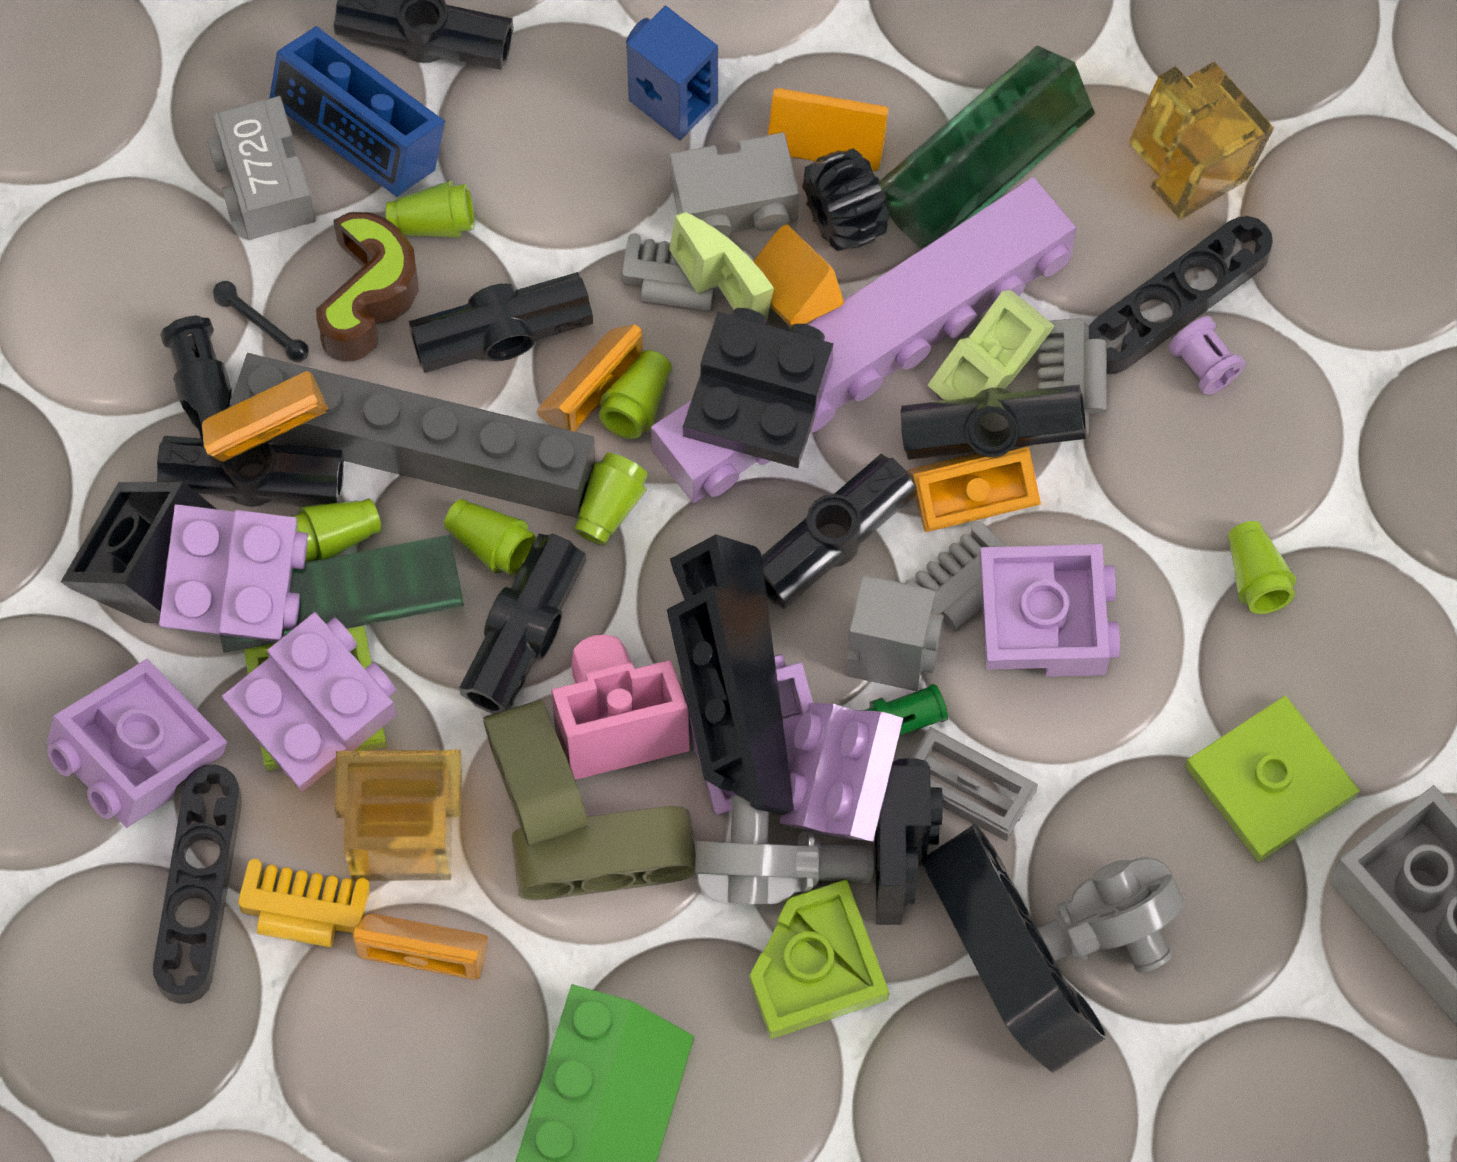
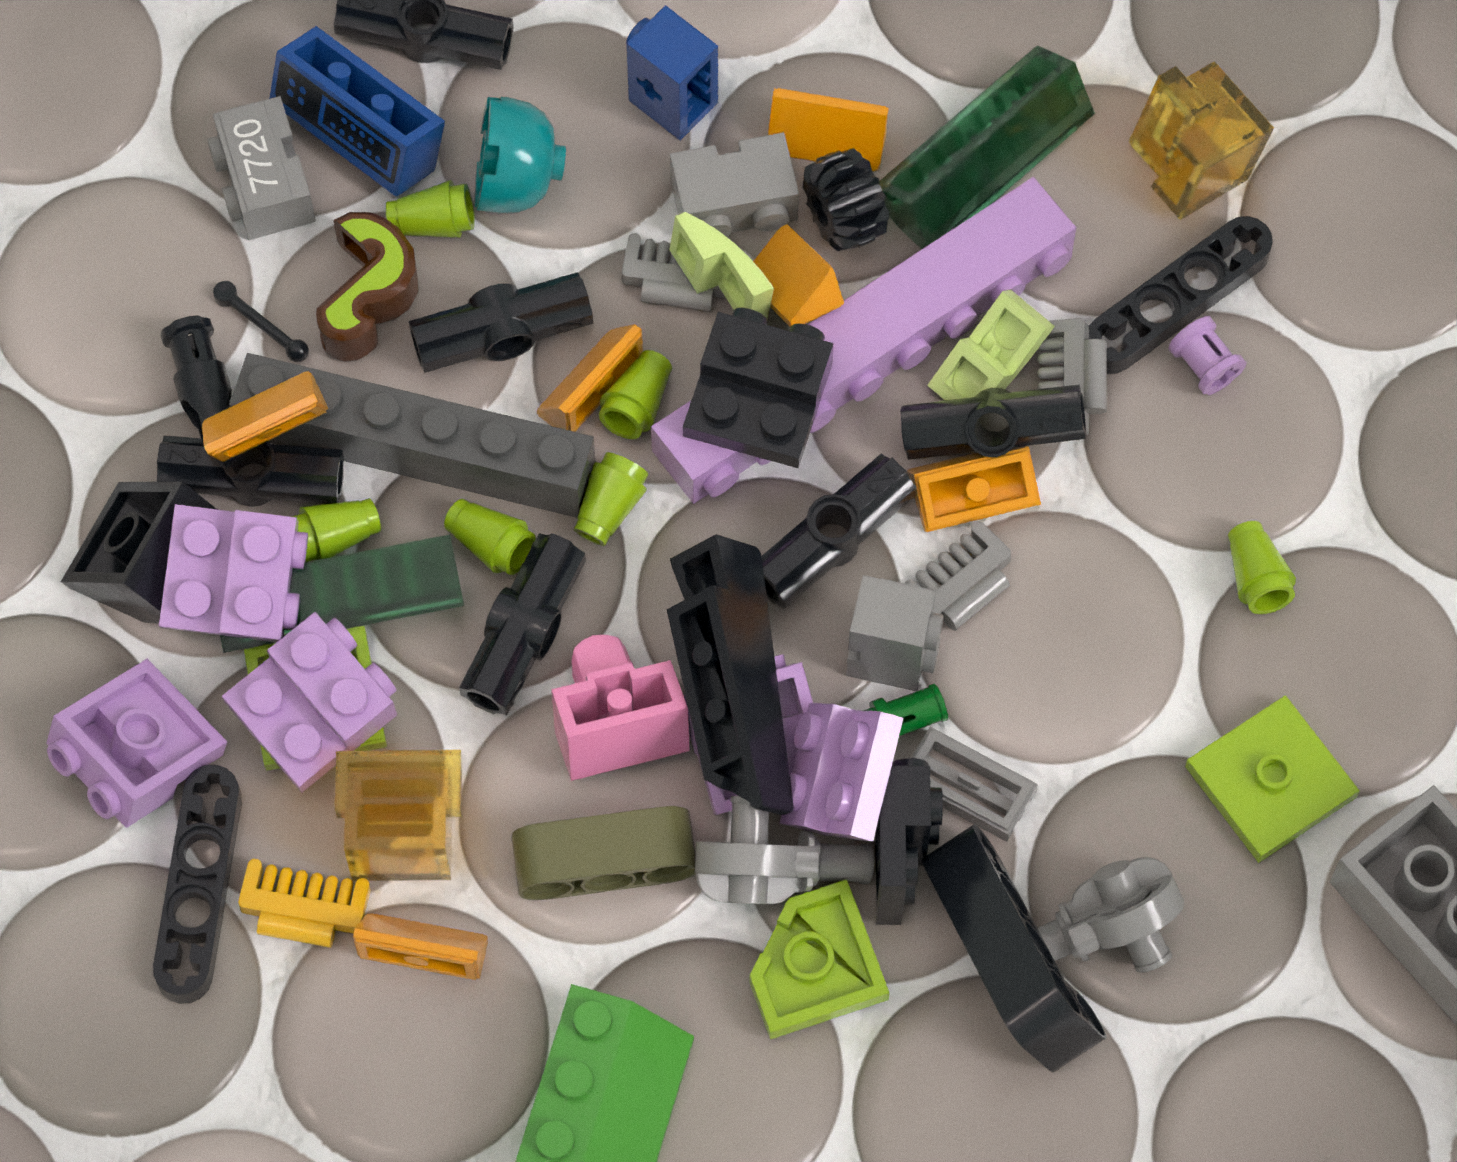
olive beam [483,699,589,846] -> none
lavender plate [979,544,1120,677] -> none
none -> teal cylinder [474,97,566,214]

